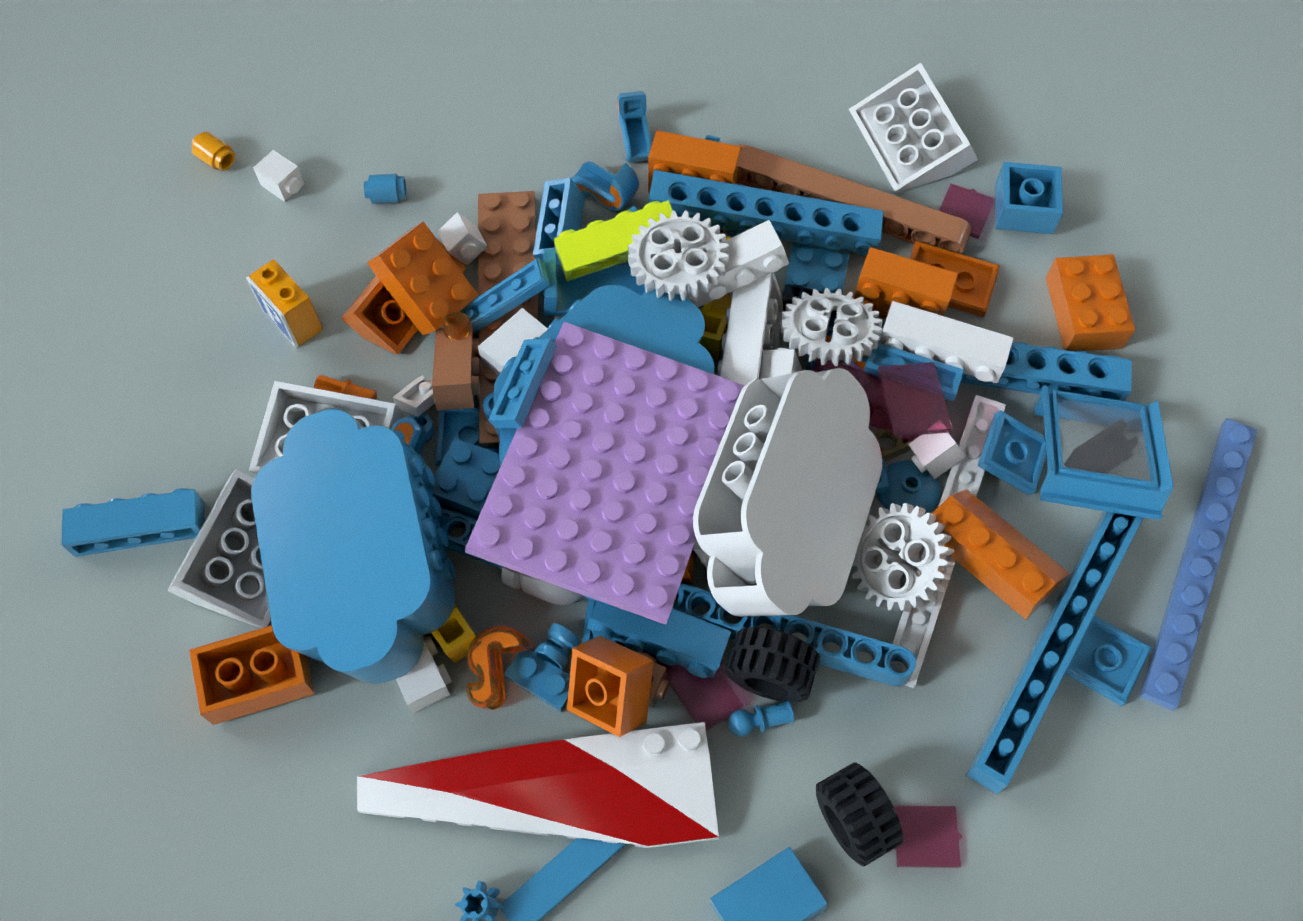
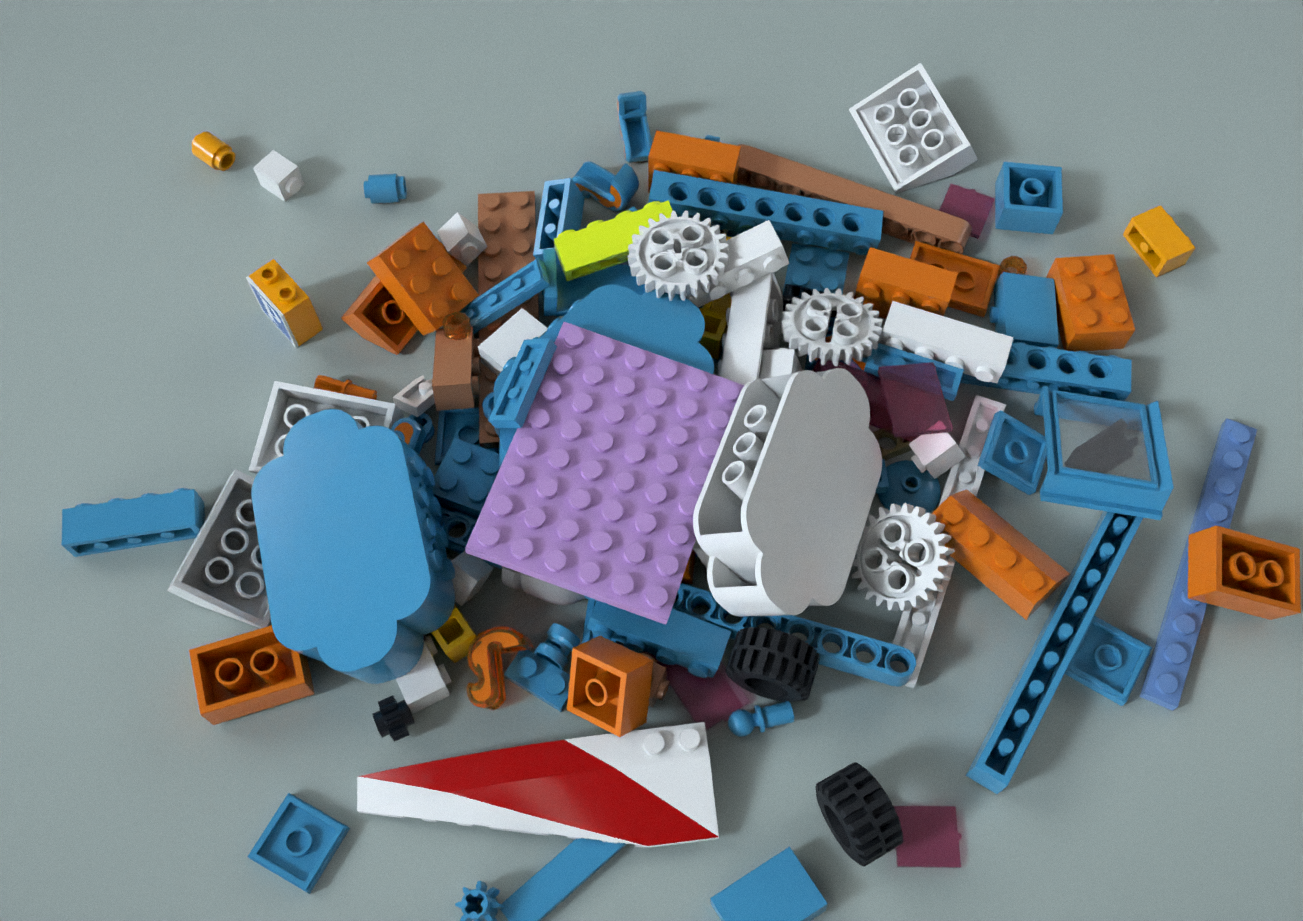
none -> dark azure tile [247,793,350,894]
none -> black gear [372,695,415,742]
none -> white brick [451,551,494,606]
none -> dark azure container [989,272,1059,348]
none -> clear orange axle [998,255,1027,277]
none -> light orange brick [1123,205,1195,277]
none -> orange brick [1188,525,1301,620]

